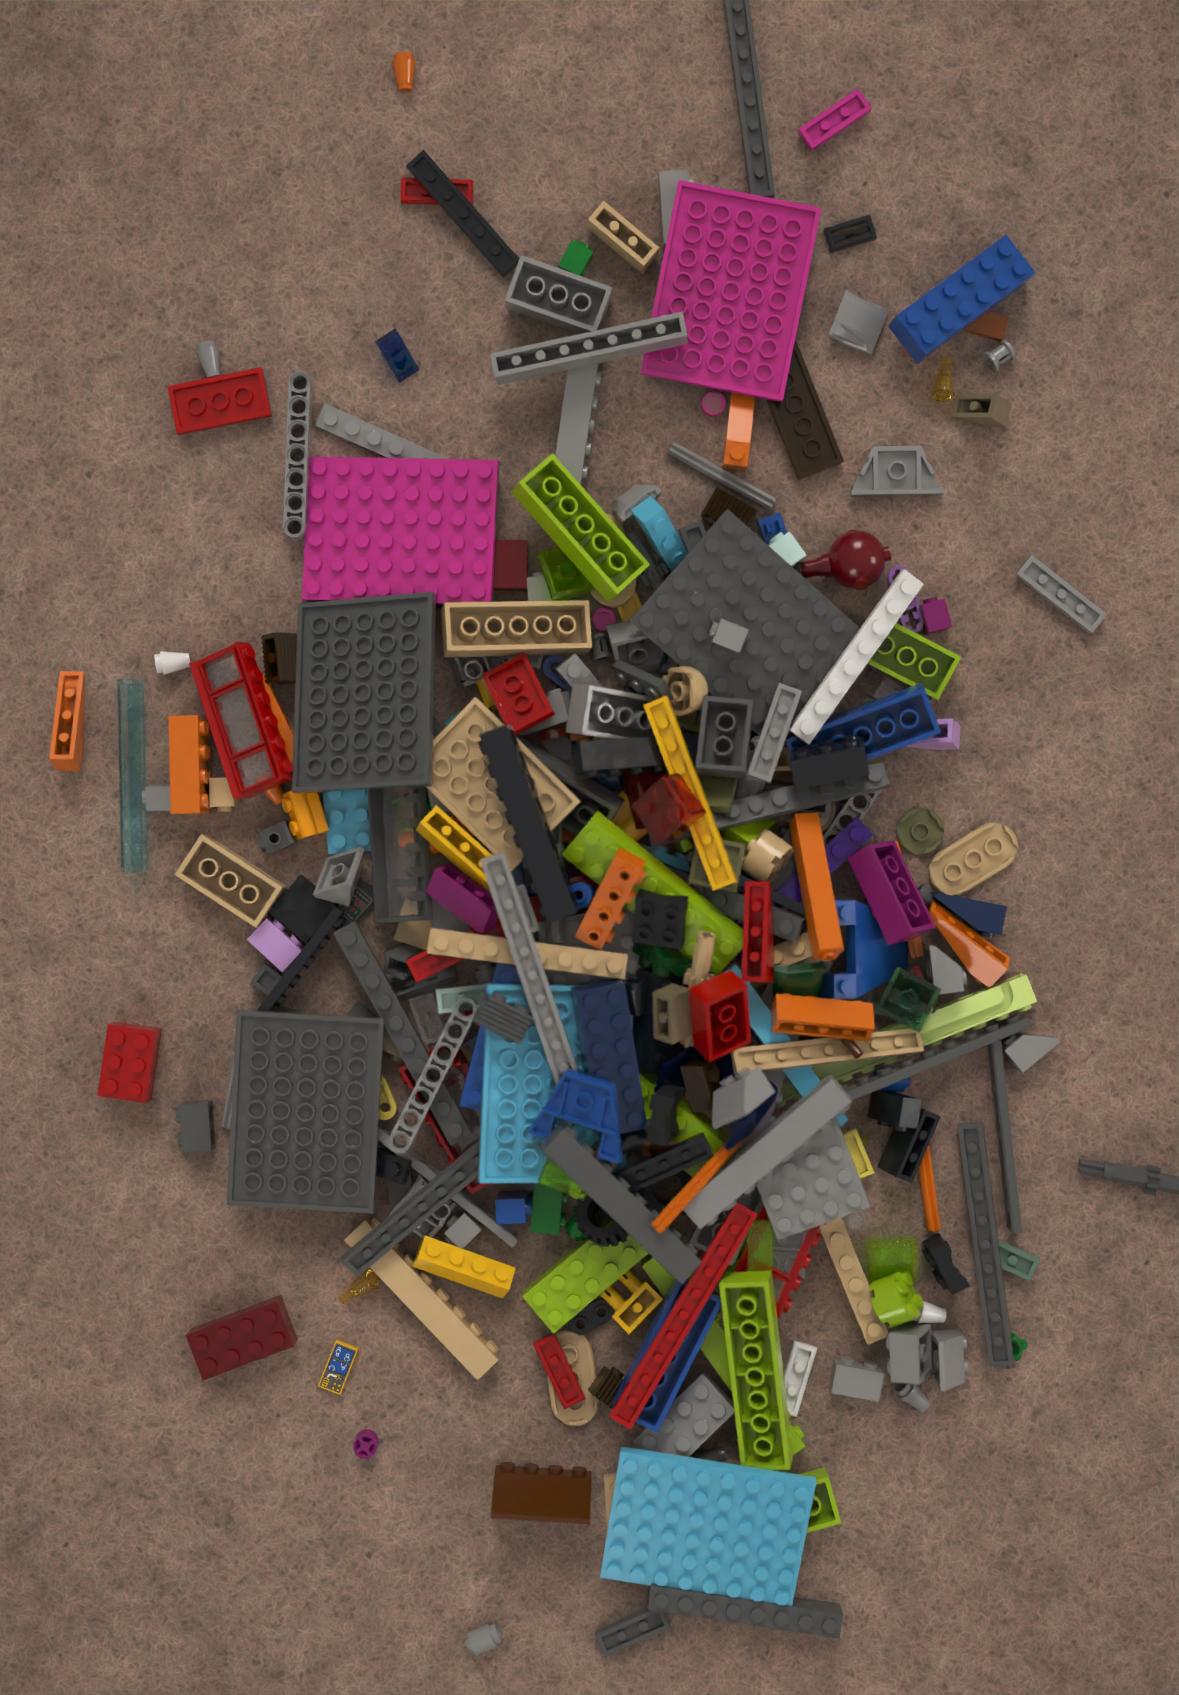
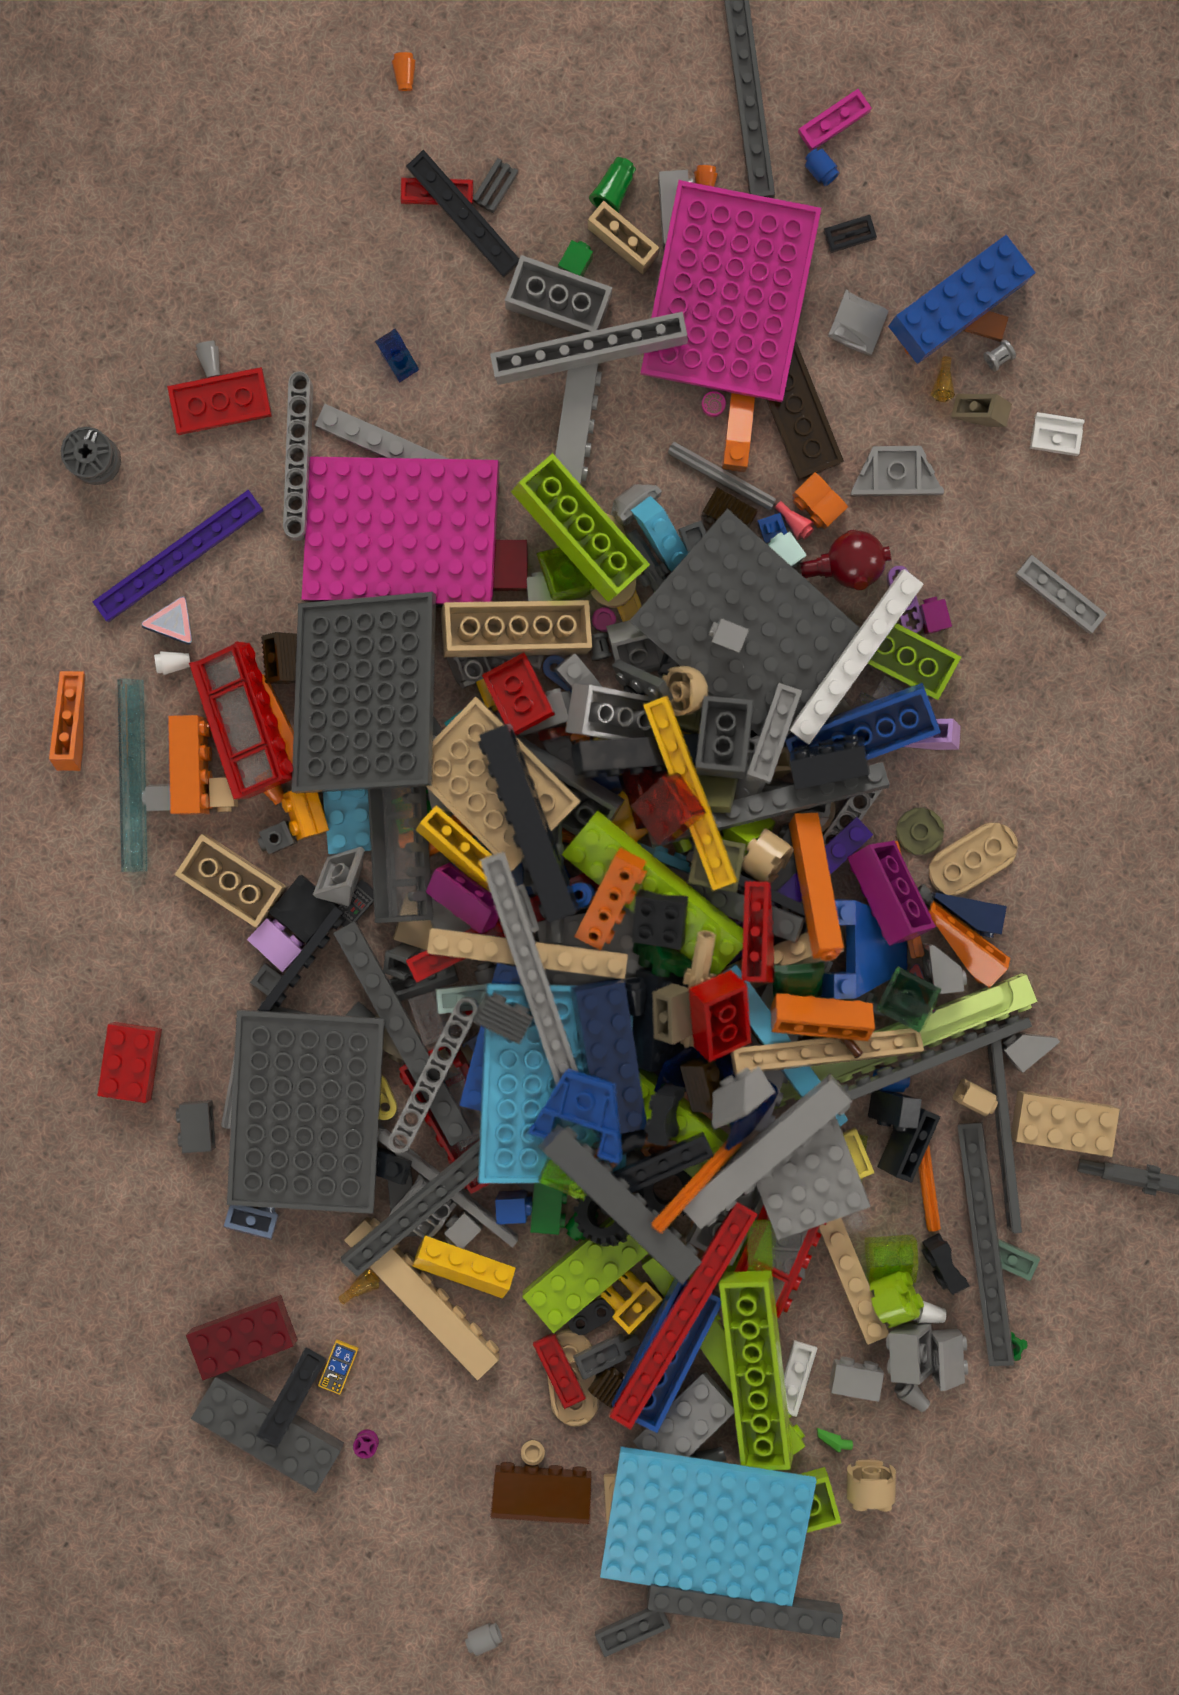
none -> dark grey wheel [61,427,121,485]
none -> dark purple plate [92,490,264,622]
none -> piece [142,597,192,645]
none -> dark grey brick [191,1372,344,1493]
none -> sand blue brick [224,1205,279,1240]
none -> black tile [256,1347,326,1448]
none -> dark grey tile [473,158,518,214]
none -> tan plate [521,1440,545,1465]
none -> dark grey hinge [573,1333,640,1380]
none -> green plant [589,157,636,213]
none -> orange cone [694,165,718,187]
none -> coral cone [775,501,814,540]
none -> orange brick [792,472,848,529]
none -> blue brick [804,148,840,186]
none -> bright green bar [817,1428,853,1453]
none -> tan brick [847,1460,896,1512]
none -> tan brick [953,1078,998,1116]
none -> tan brick [1011,1091,1120,1157]
none -> white plate [1030,412,1085,456]

